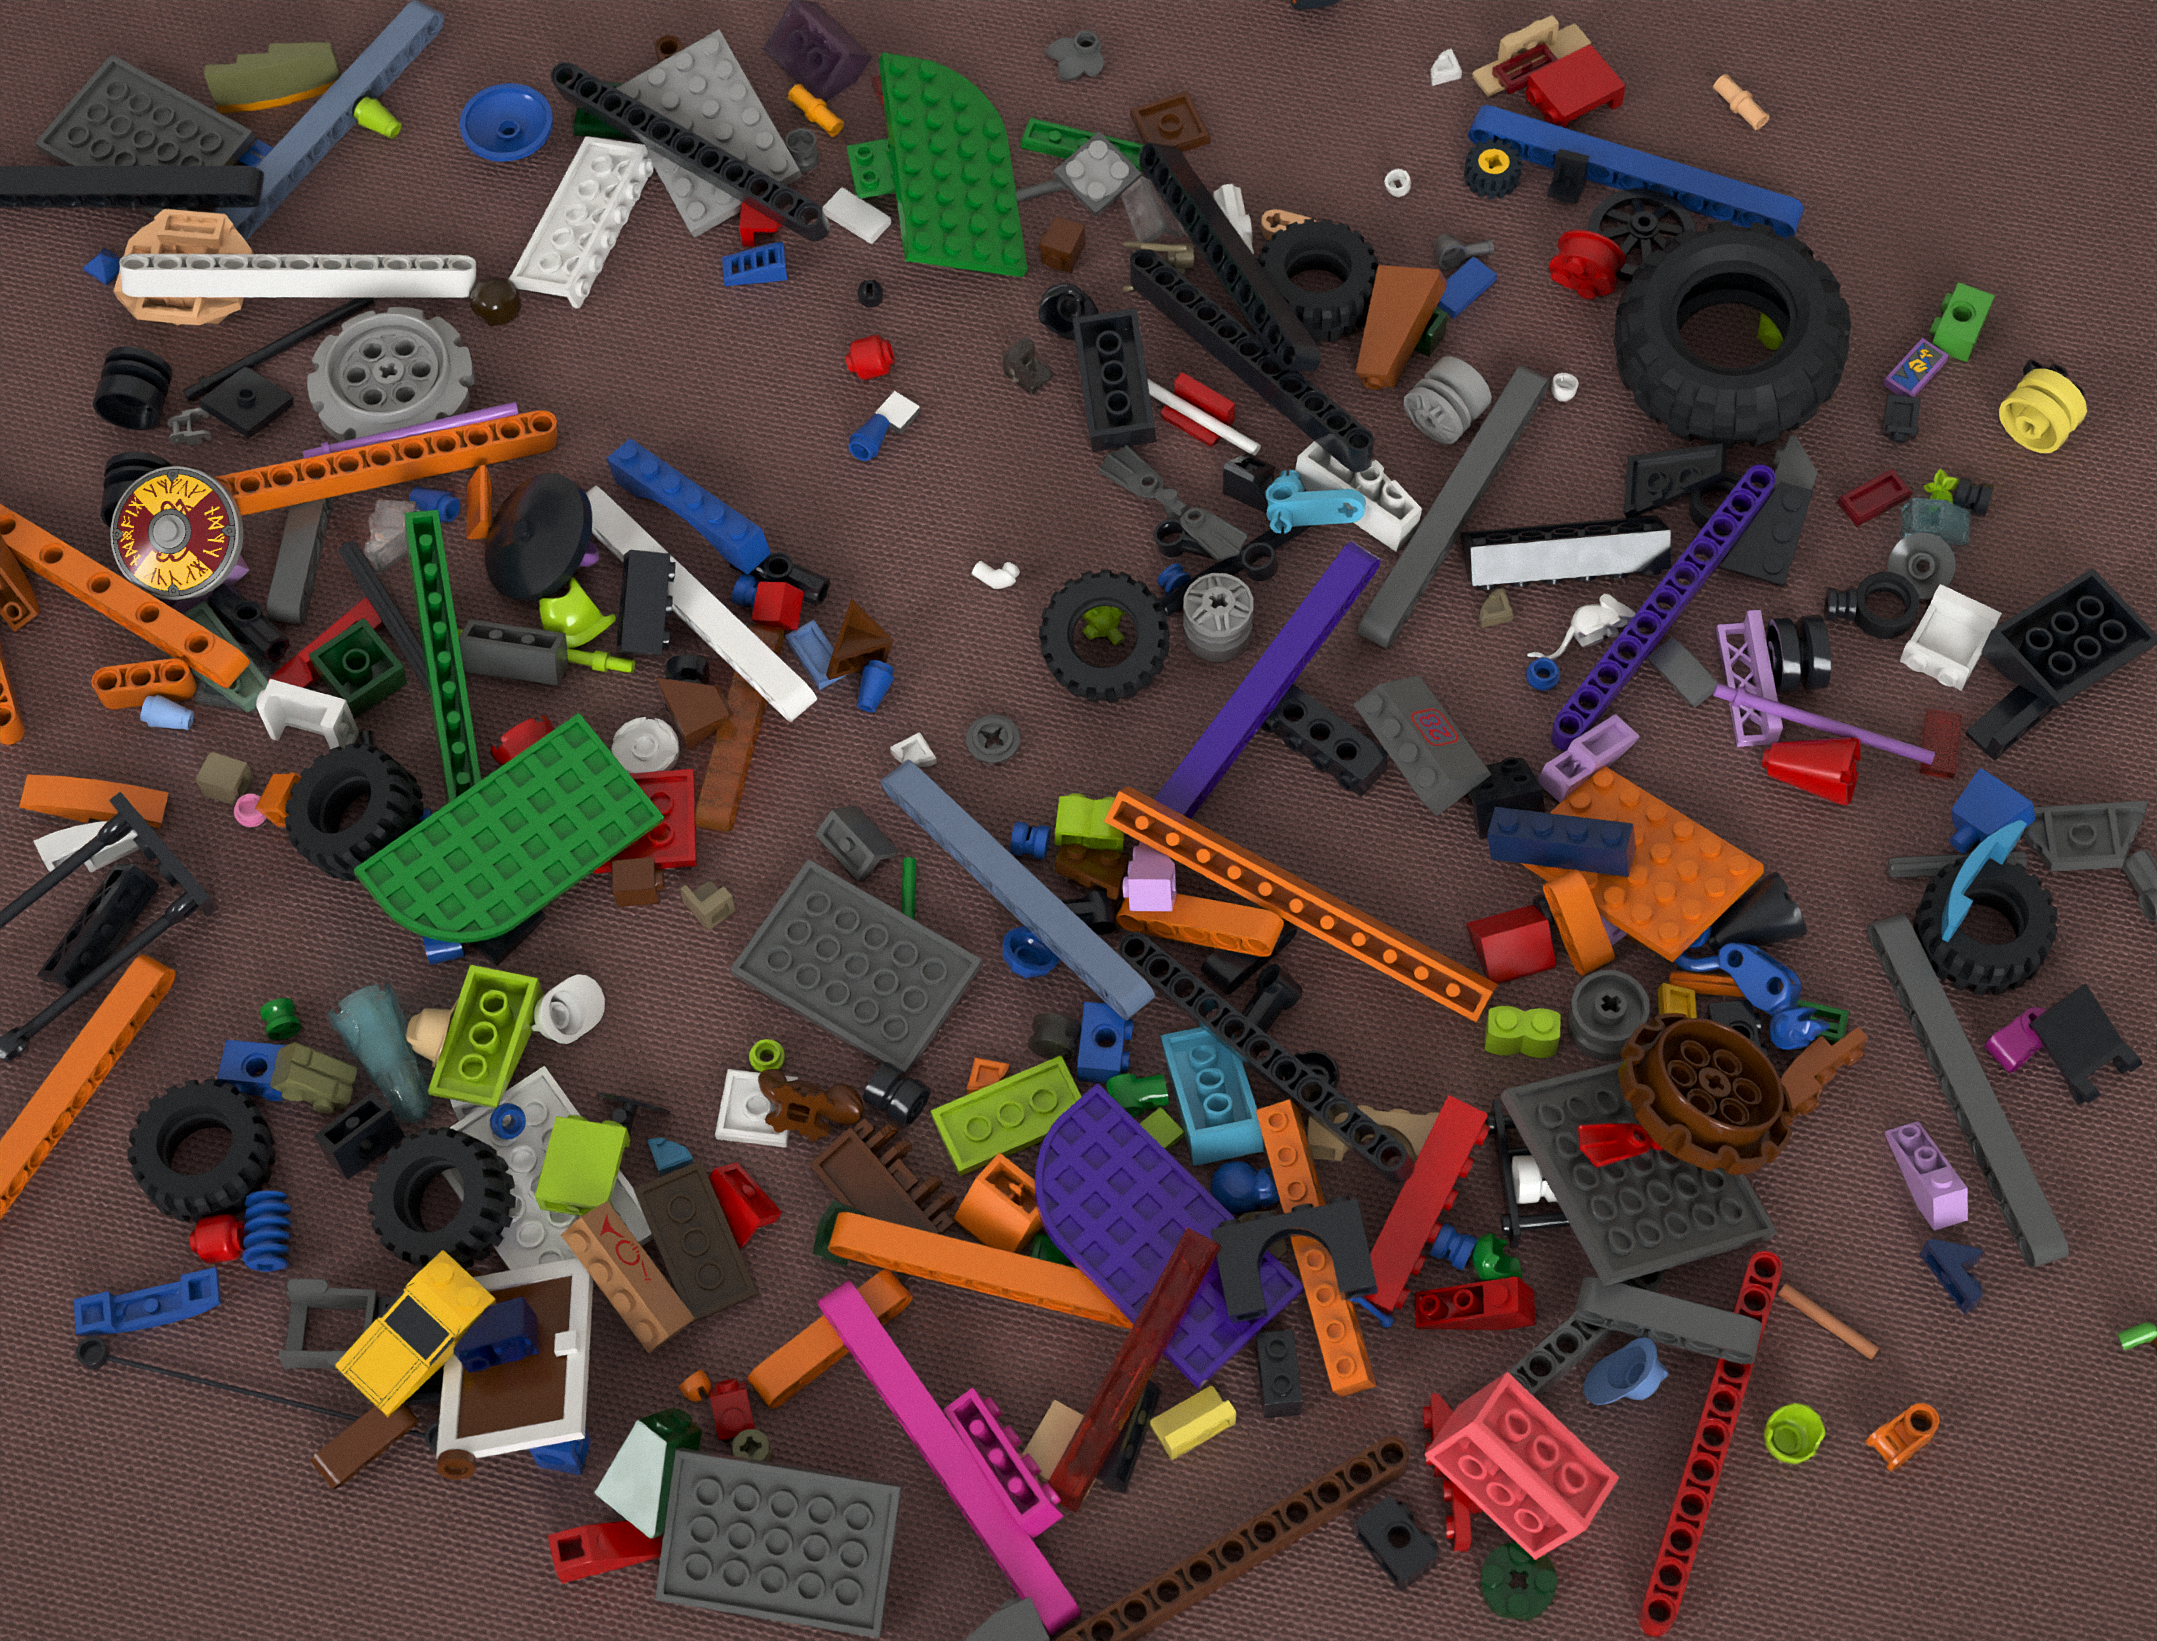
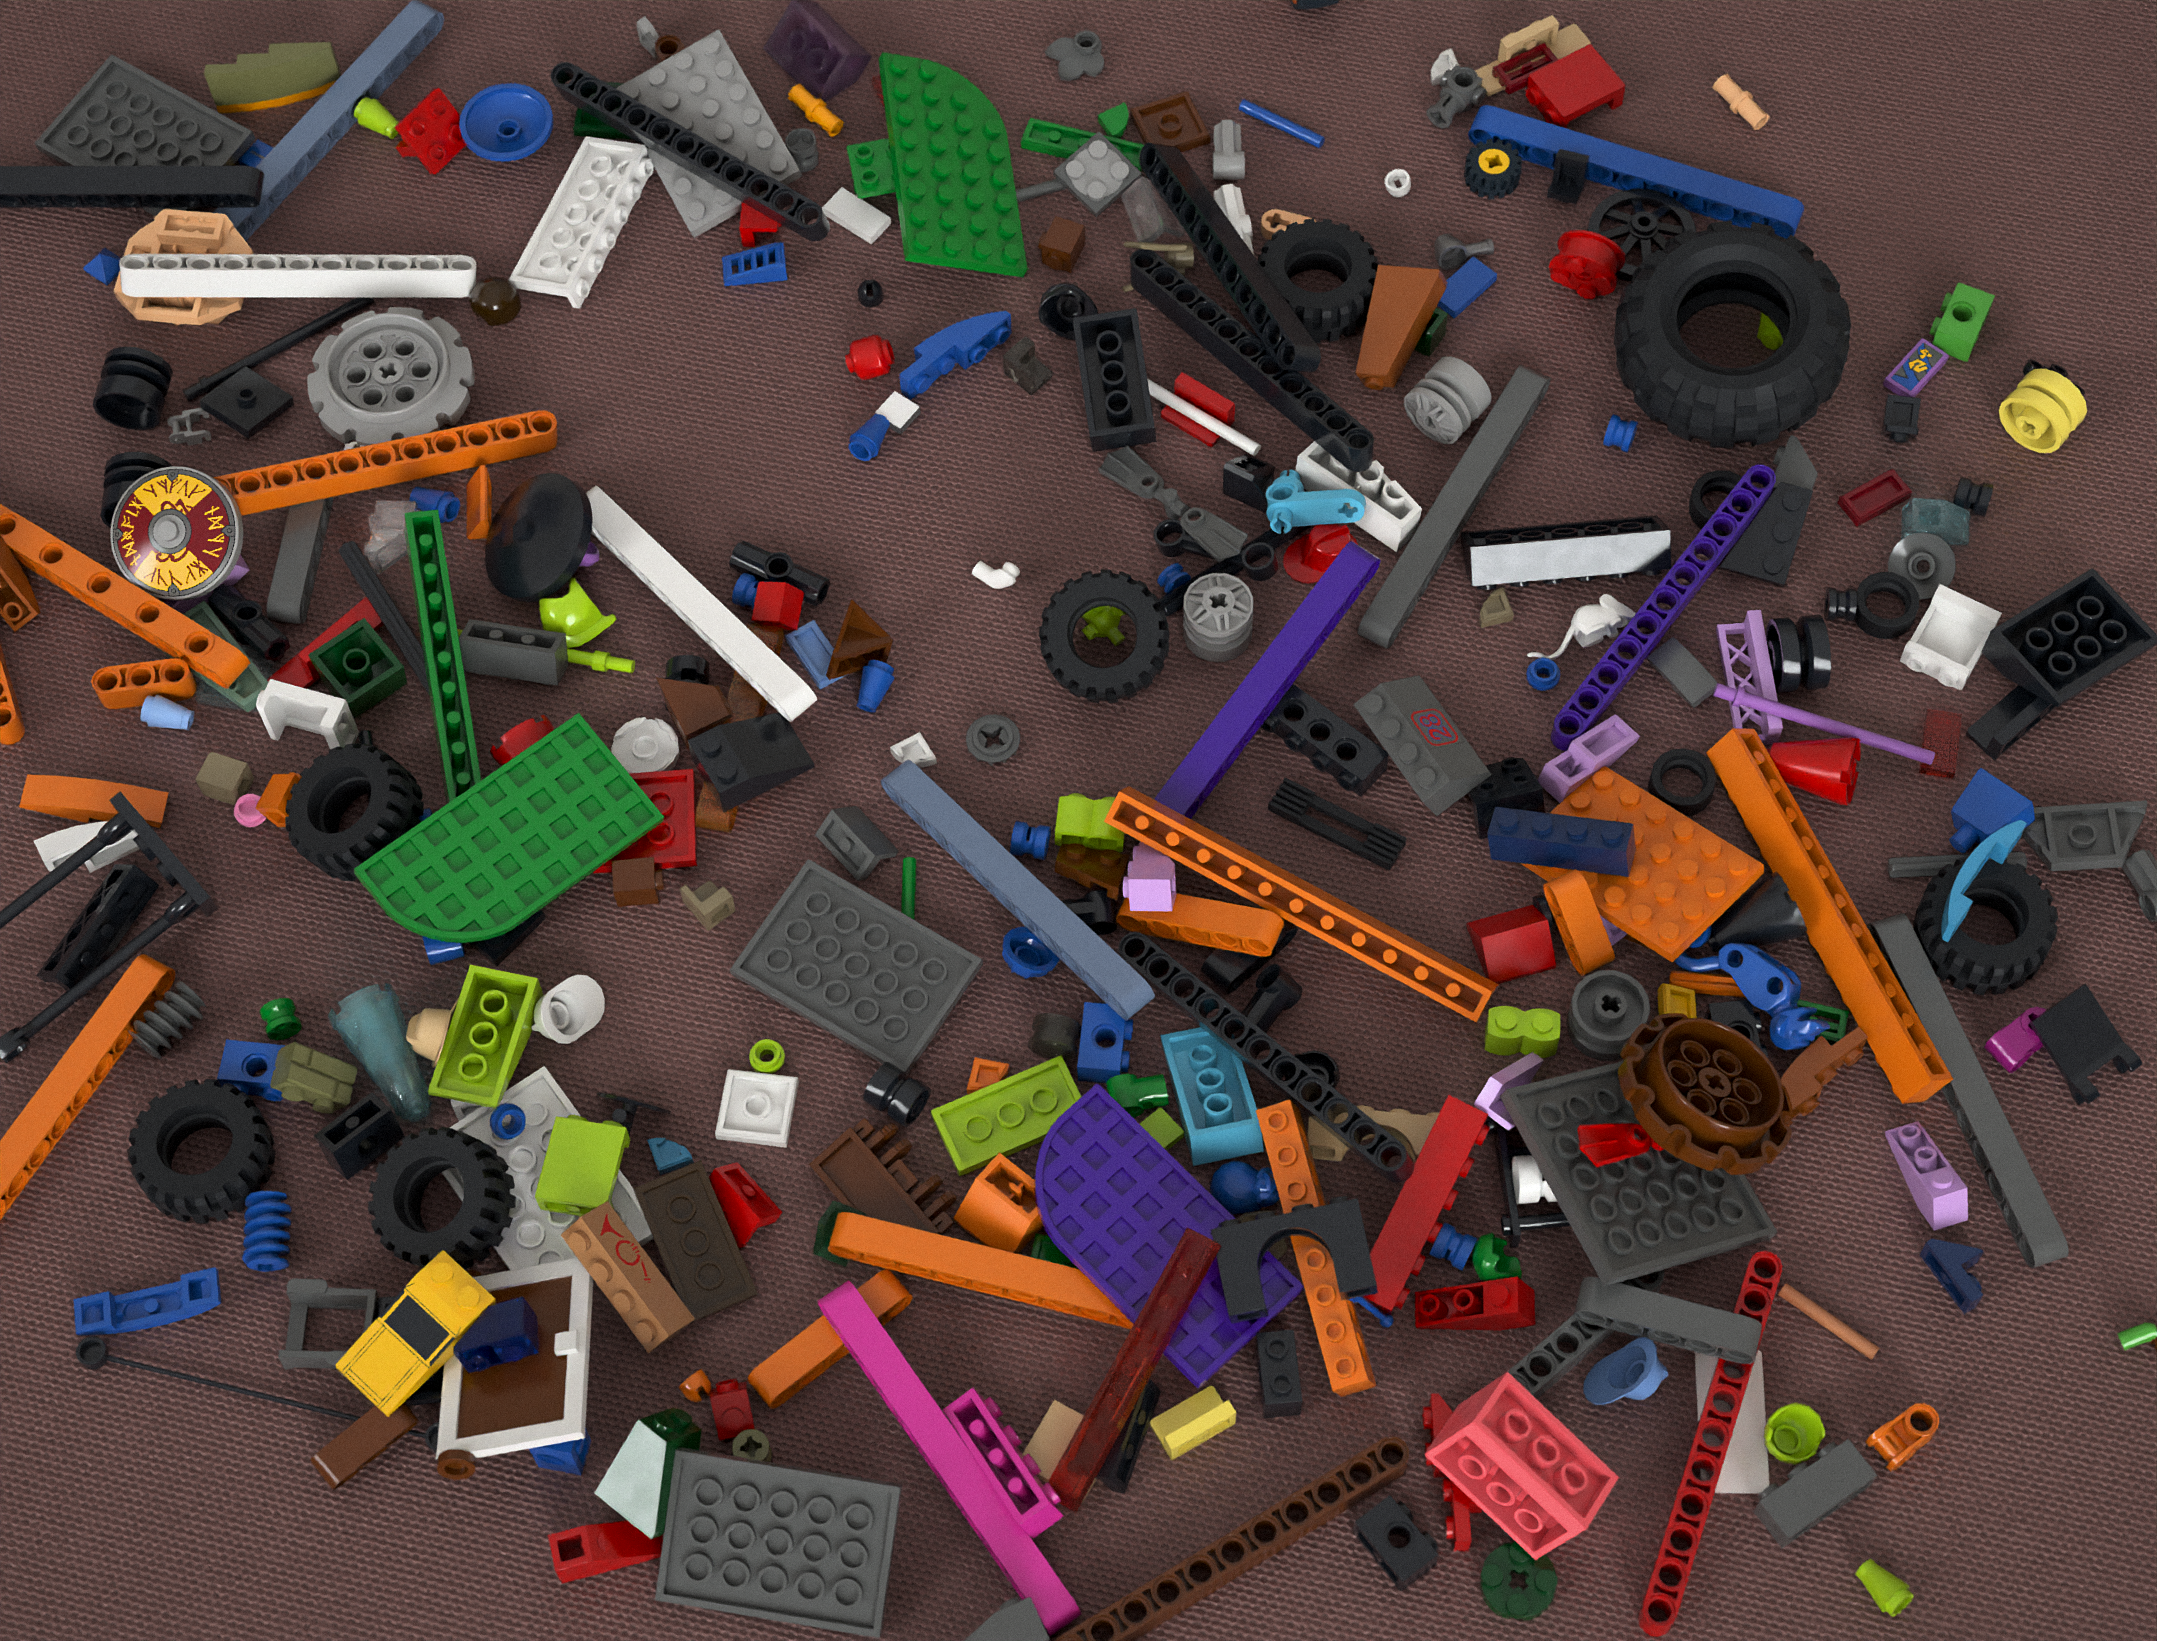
red head [190,1214,246,1264] -> none
medium lavender bar [303,402,518,458] -> none
blue arch [606,438,771,575] -> none
black slope [616,550,676,656] -> none
reddish brown animal [758,1069,864,1142] -> none
white hinge [1551,373,1579,402] -> none
black wing [1624,443,1727,518] -> none
lime plant [1923,469,1960,508] -> none
none -> dark grey piece [128,981,207,1060]
none -> red bracket [395,88,466,174]
none -> light grey tile [636,17,660,59]
none -> black slope [688,713,815,813]
none -> blue slope [899,311,1012,400]
none -> green tile [1098,102,1129,139]
none -> light grey piece [1213,120,1245,180]
none -> blue bar [1239,99,1325,149]
none -> black container [1268,778,1407,871]
none -> red piece [1283,524,1358,583]
none -> dark grey connector [1426,65,1487,129]
none -> lavender panel [1473,1052,1544,1130]
none -> blue wheel [1603,414,1638,453]
none -> black tyre [1648,748,1717,817]
none -> white sticker [1695,1351,1769,1494]
none -> orange brick [1706,728,1953,1104]
none -> dark grey brick [1754,1439,1877,1549]
none -> lime cone [1855,1559,1914,1617]

